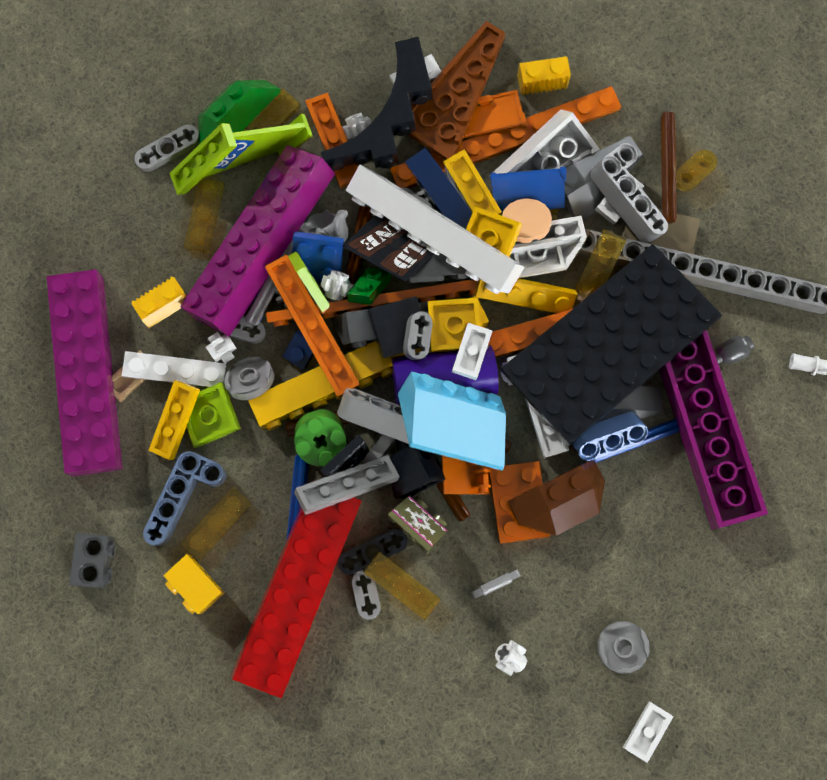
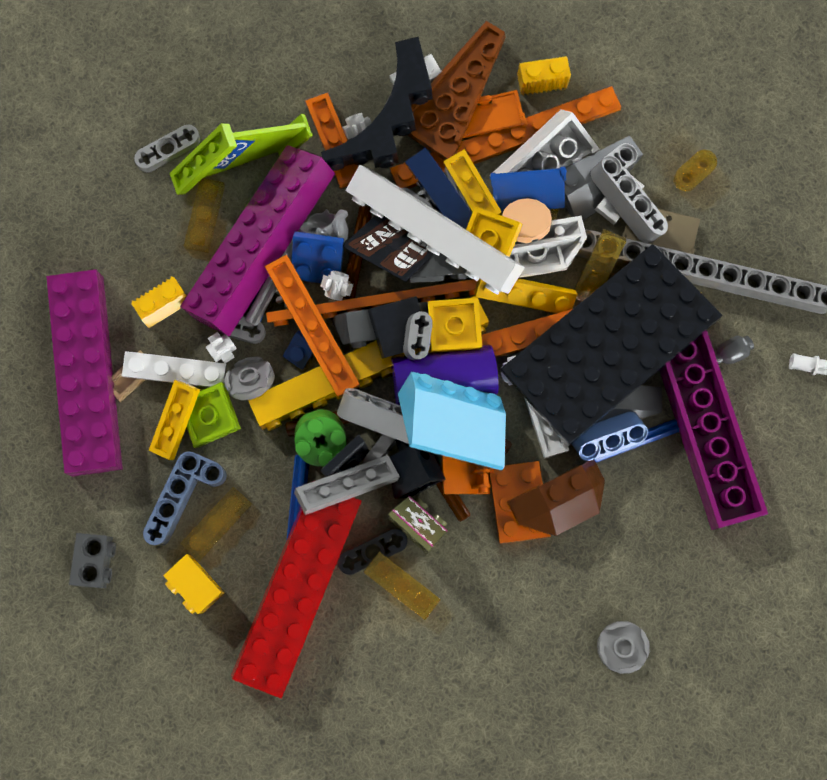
green wedge [198,80,281,144] -> none
clear yellow plate [243,88,301,131] -> none
tile [288,252,330,312] -> none
green plate [347,268,392,305] -> none
light grey beam [352,571,381,619] -> none
white plate [452,323,492,380] -> none
light grey piece [470,569,521,599] -> none
white gear [495,640,527,676] -> none
white plate [623,702,674,763] -> none
reddish brown axle [661,111,677,224] -> none

